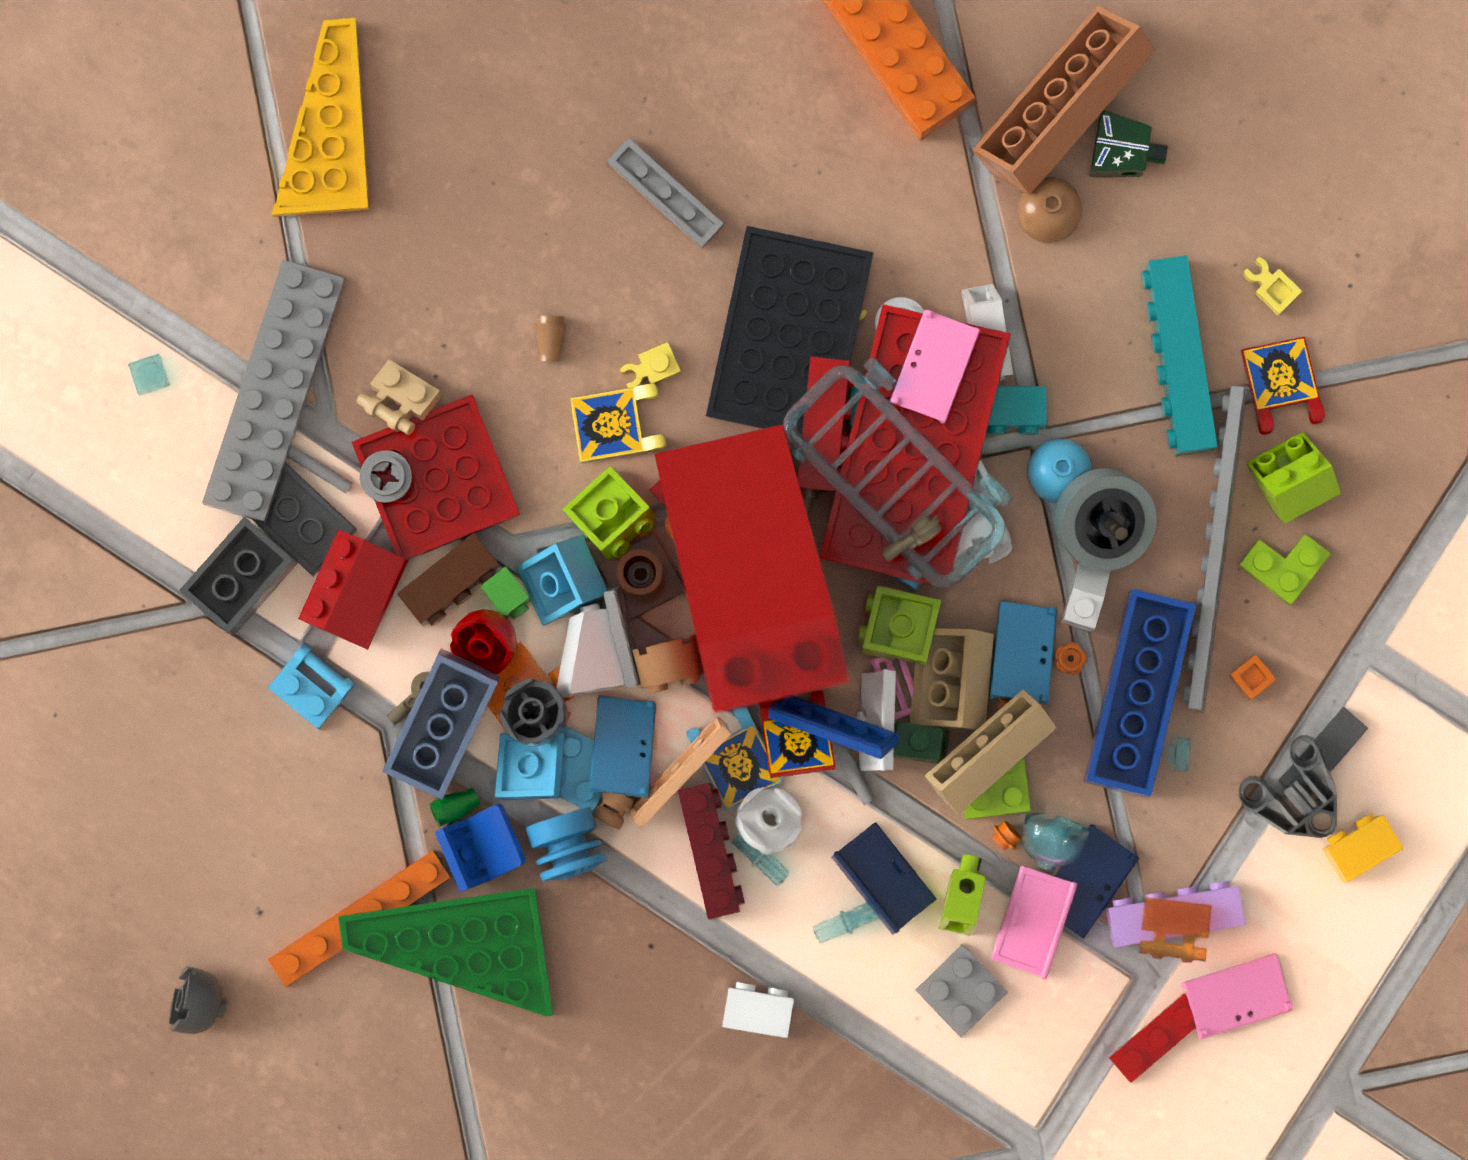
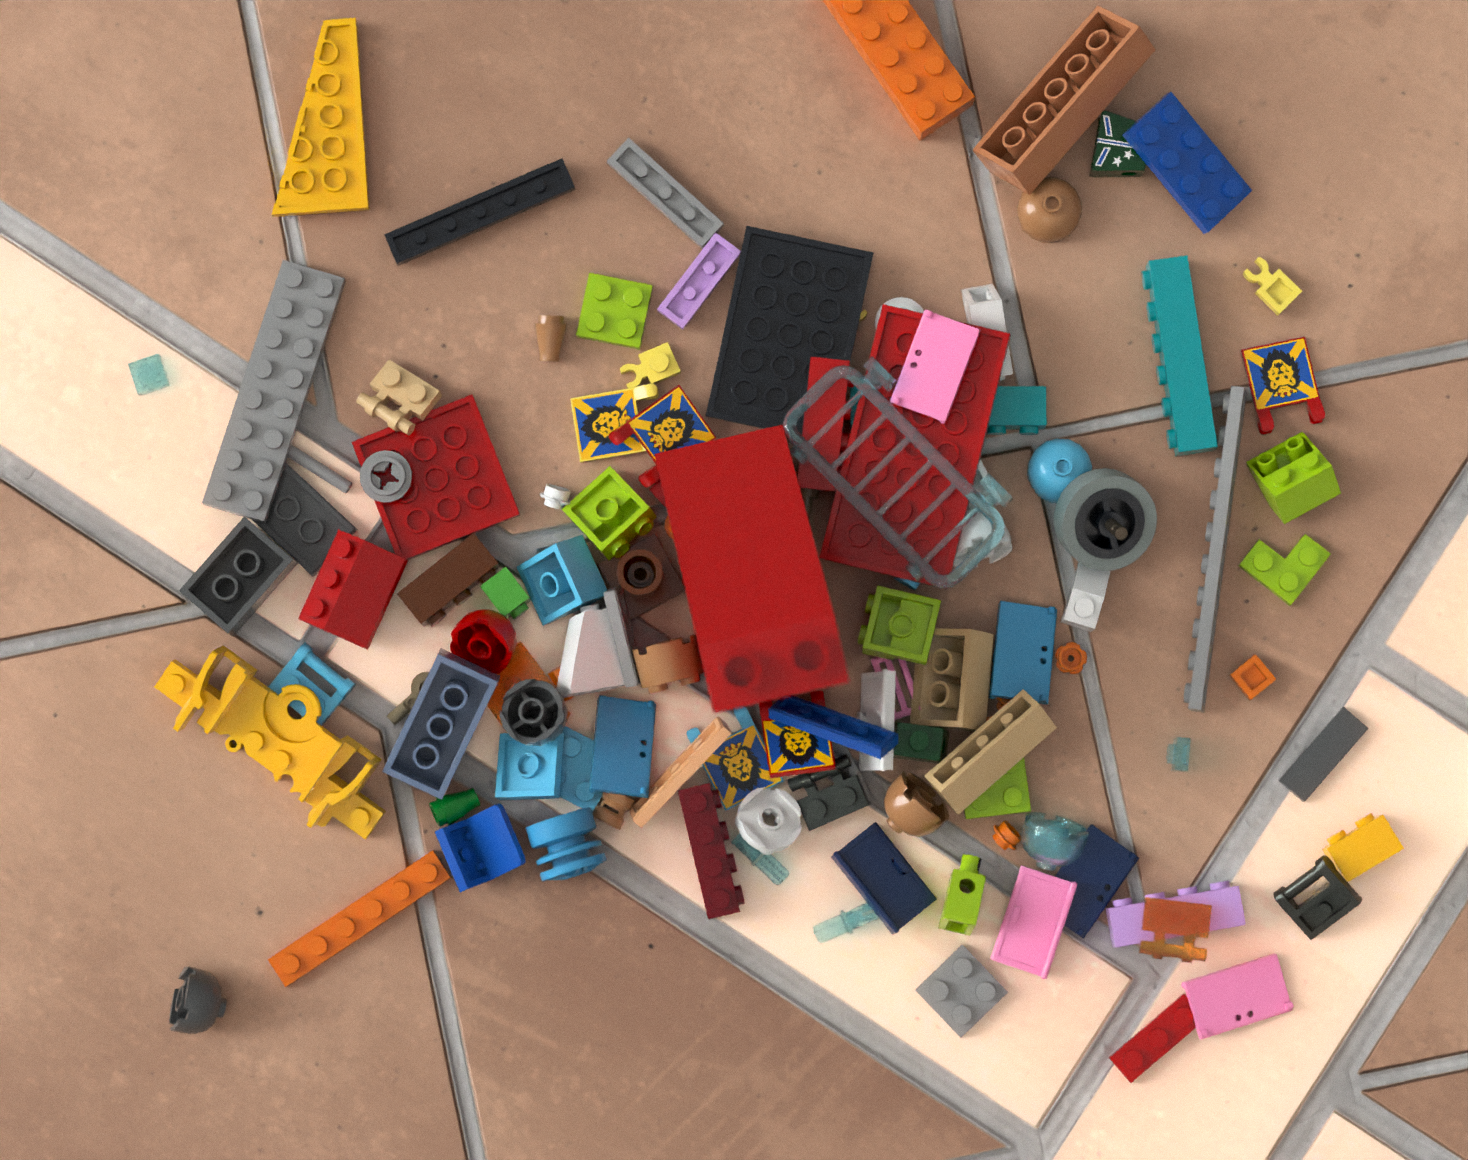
green wing [338,888,553,1016] -> none
white brick [722,982,794,1038] -> none
dark tan plate [882,514,942,561] -> none
blue brick [1083,589,1196,798] -> none
dark grey connector [1239,735,1337,838] -> none
none -> yellow piece [154,645,386,839]
none -> black plate [384,158,576,266]
none -> white plate [540,484,571,510]
none -> lime plate [576,273,653,350]
none -> flag [608,384,717,488]
none -> lavender plate [657,232,741,330]
none -> pearl dark grey plate [787,754,871,831]
none -> medium nougat cylinder [884,772,949,837]
none -> blue plate [1122,92,1252,234]
none -> pearl dark grey plate [1273,855,1362,940]

